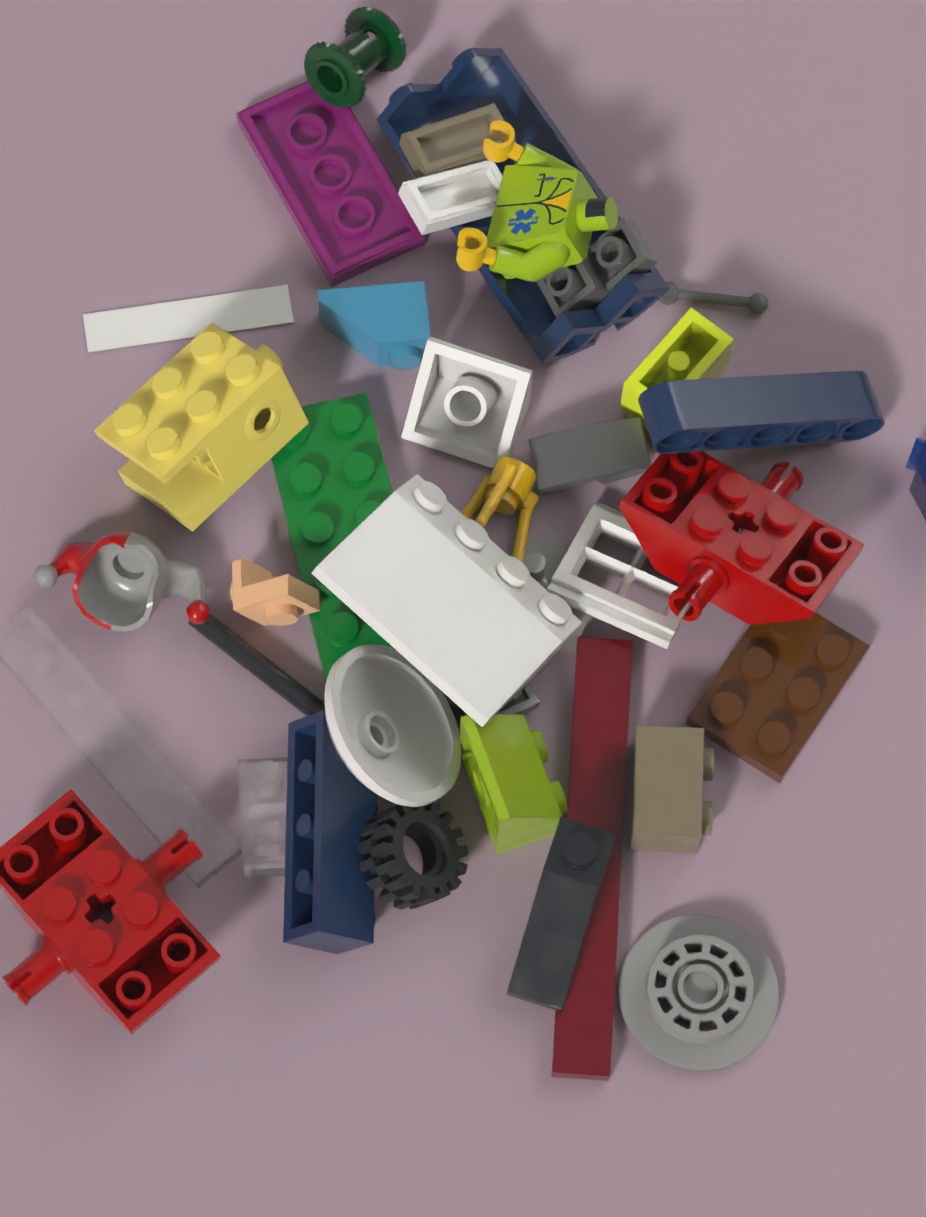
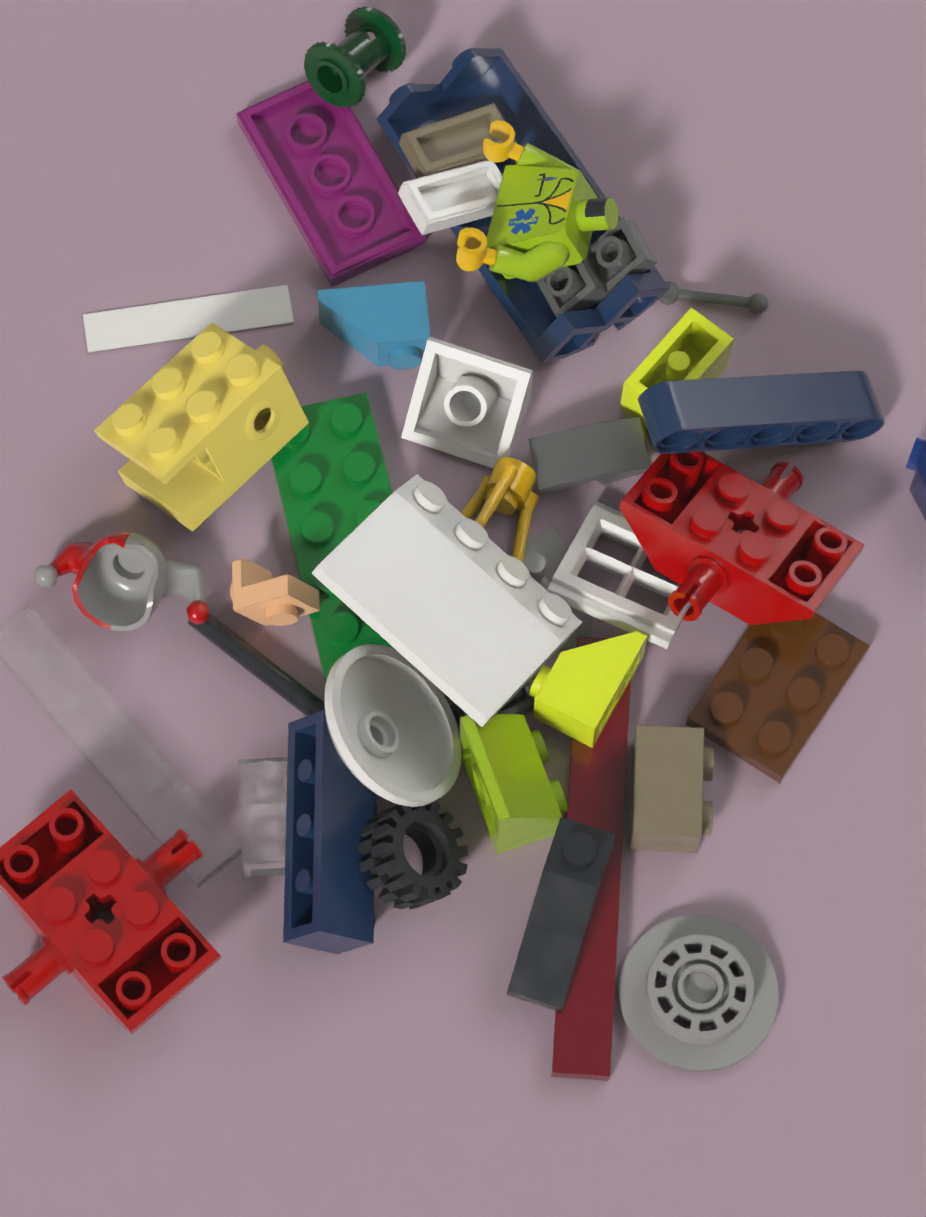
none -> neon yellow slope [529,631,647,748]

